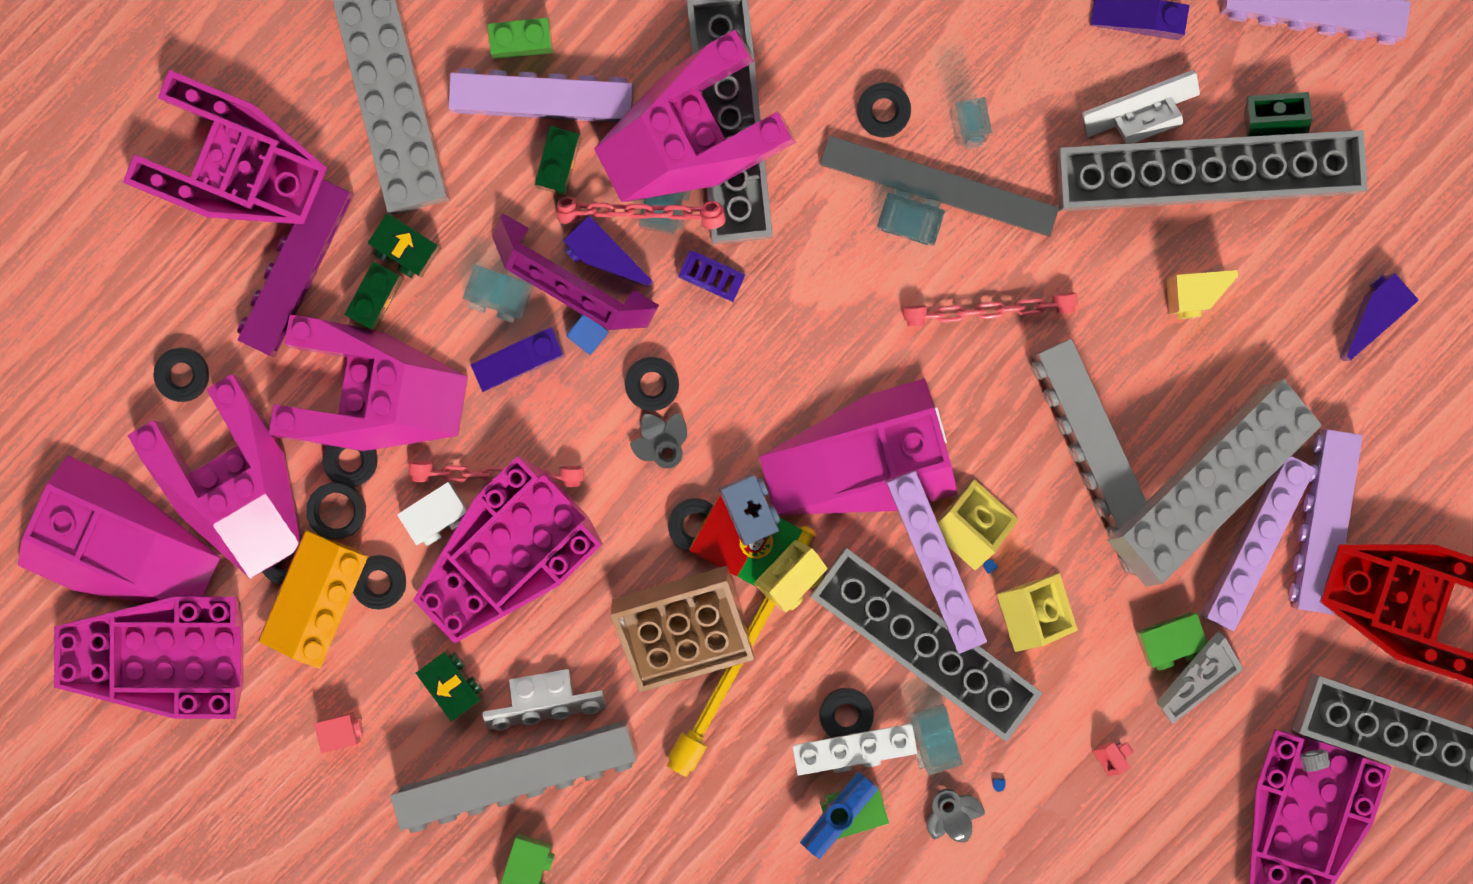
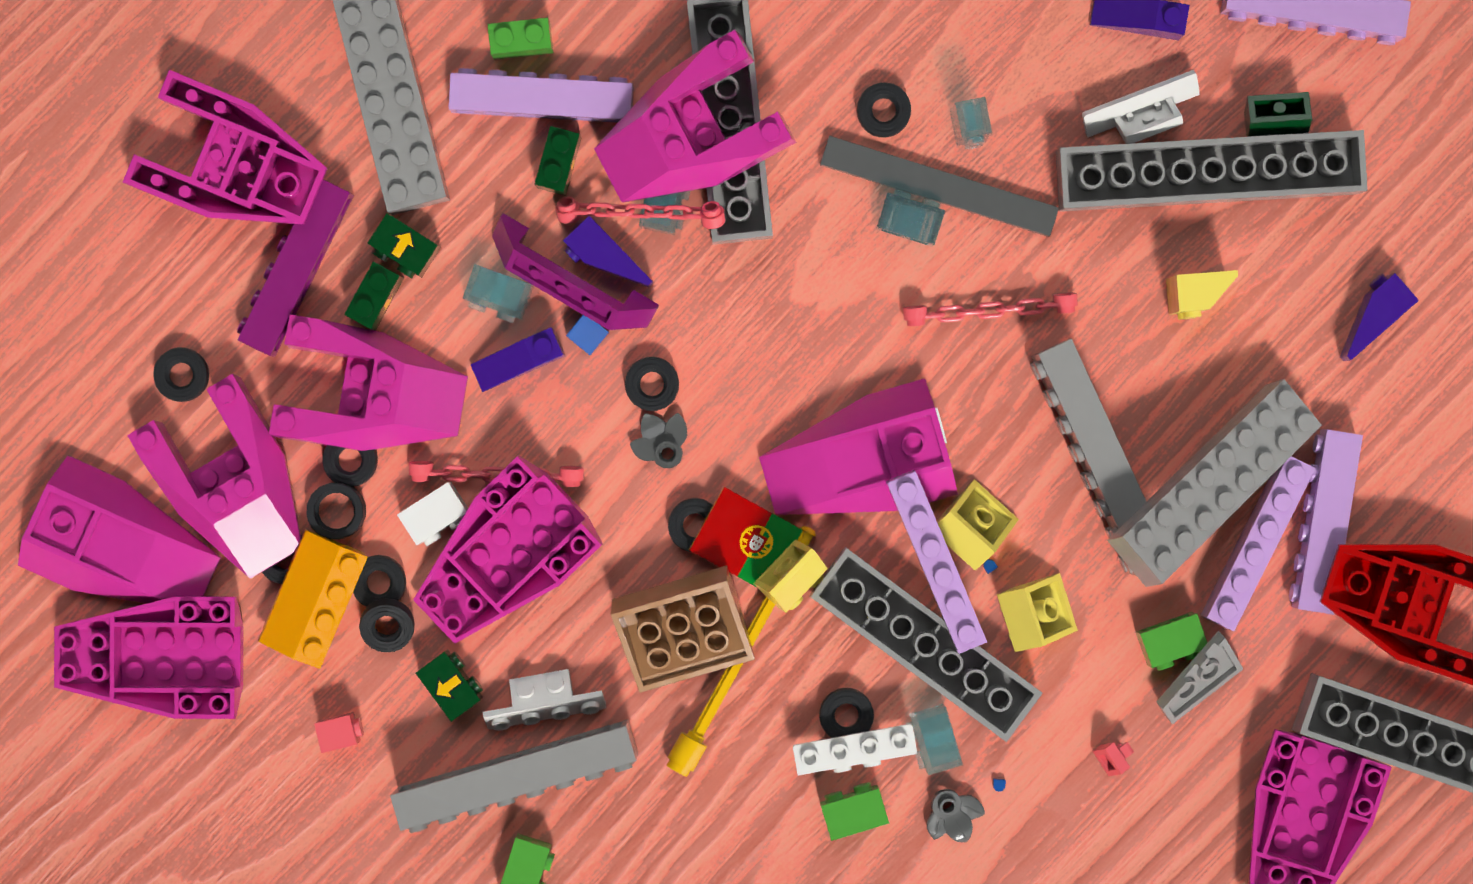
dark purple slope [678,249,745,302] -> none
sand blue brick [718,474,780,546] -> none
blue piece [799,771,879,859] -> none
light grey axle [1300,749,1330,772] -> none
none -> black tyre [359,598,415,652]

